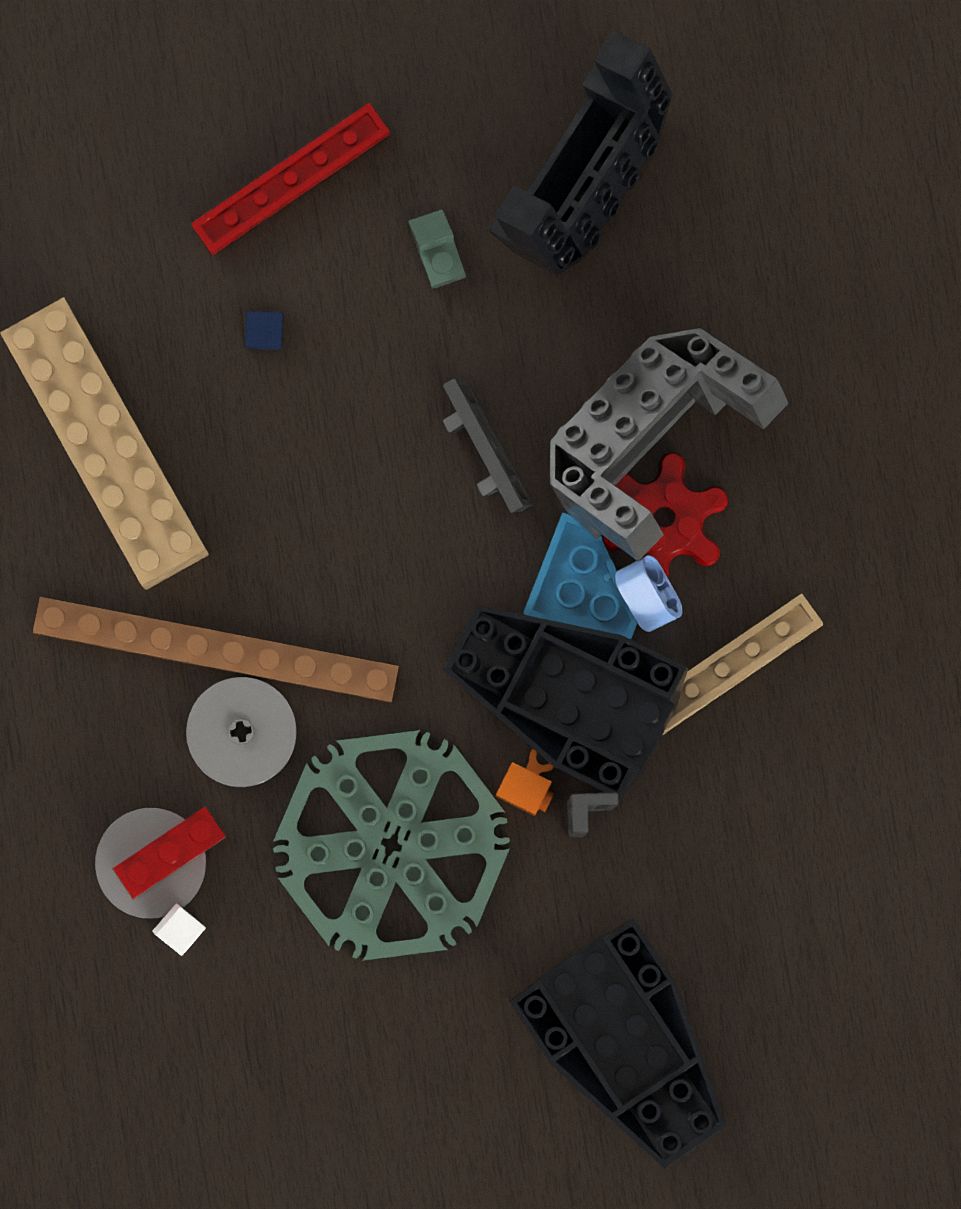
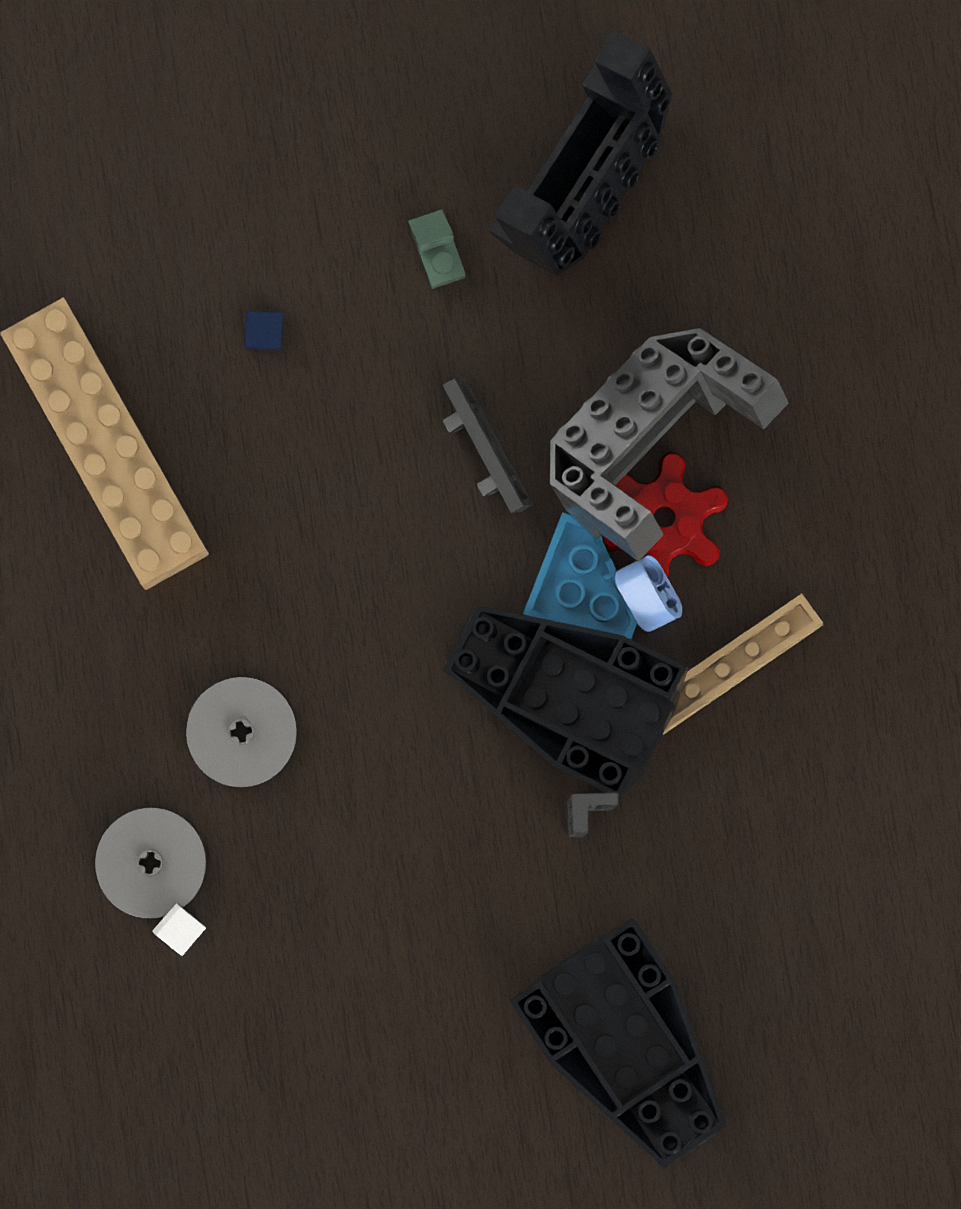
medium nougat plate [33,597,399,703] -> none
red plate [112,807,226,900] -> none
red plate [191,103,390,256] -> none
sand green plate [273,730,510,961] -> none
orange brick [495,749,555,816] -> none

